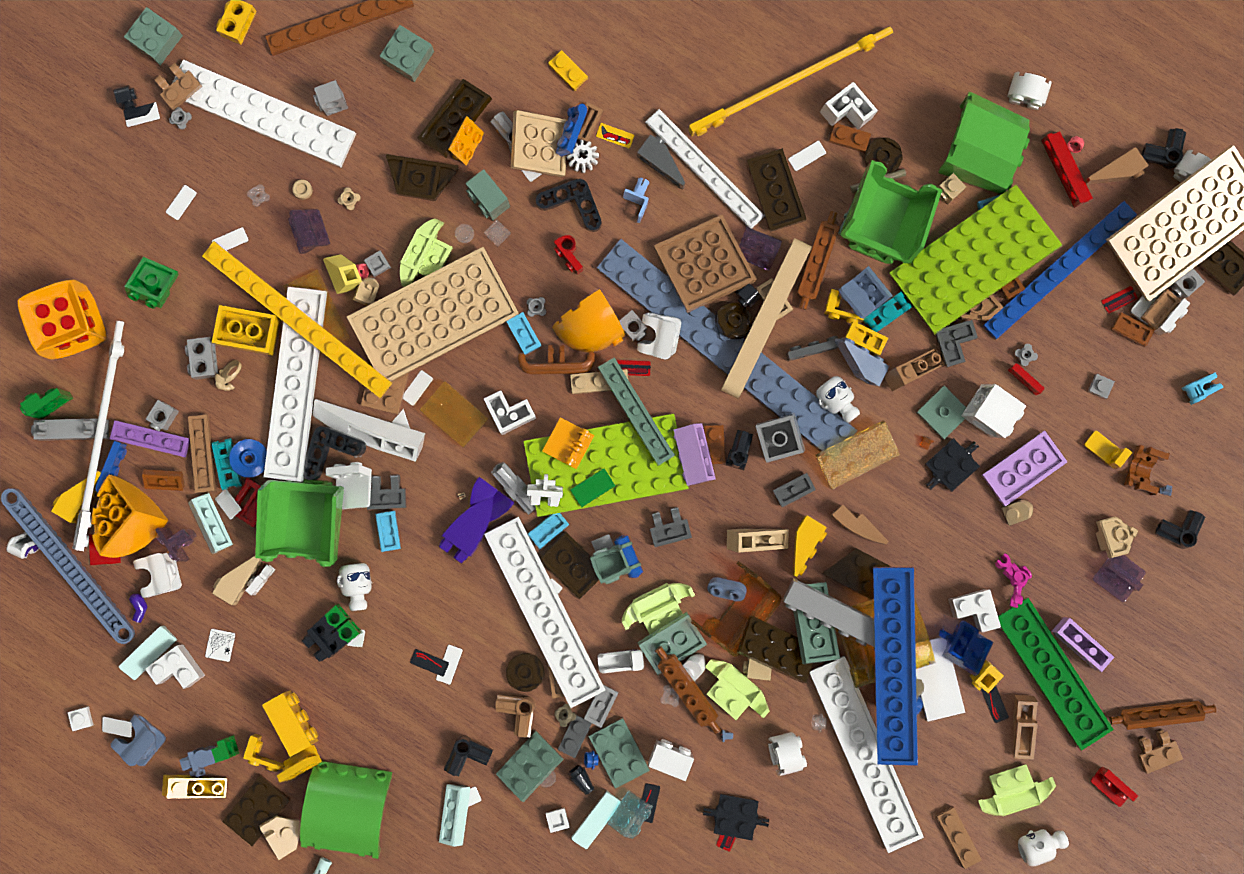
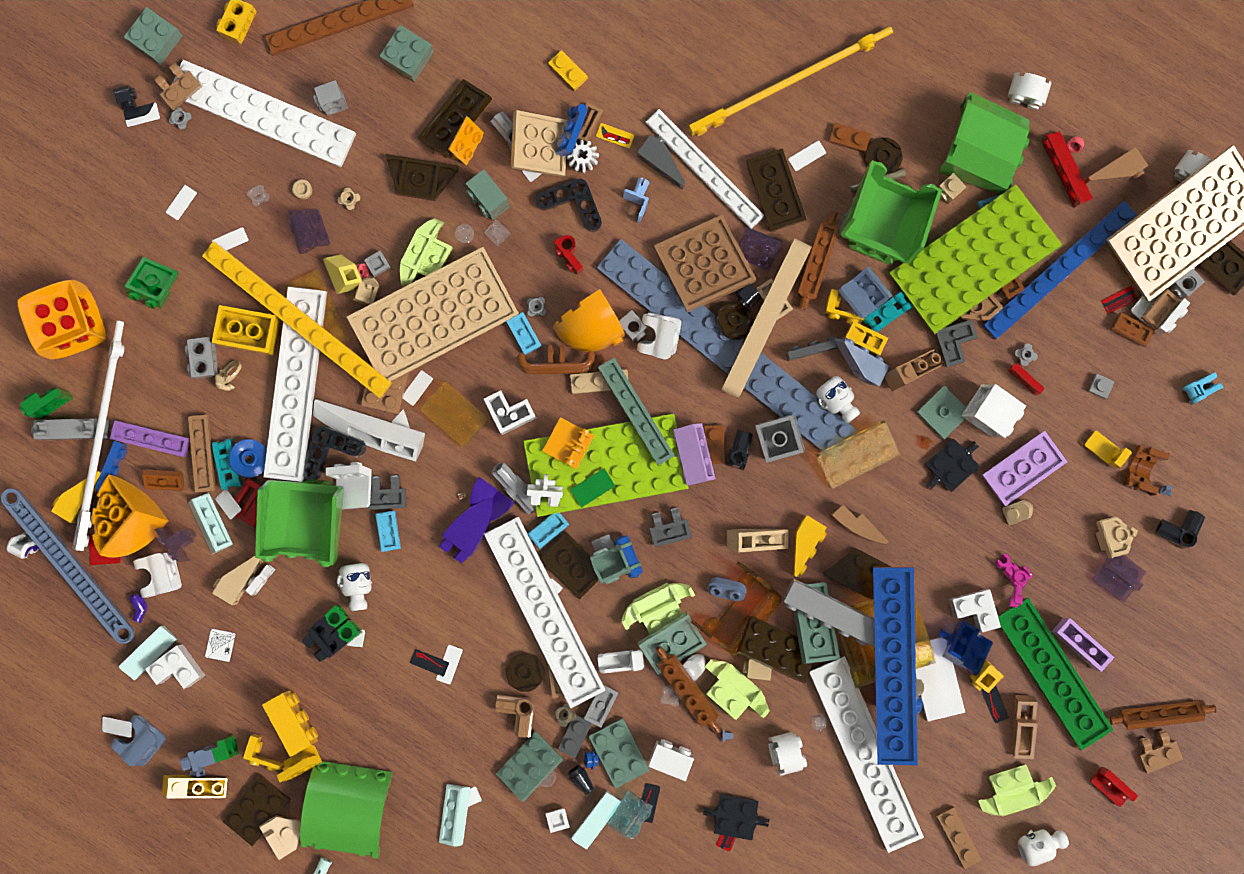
white plate [68,707,93,731] -> none
light grey brick [146,400,179,431] -> none
black piece [444,735,493,777] -> none
sticker [617,360,651,376] -> none
dark grey plate [773,473,816,508] -> none
white brick [820,82,878,129] -> none
black piece [1141,128,1186,169] -> none

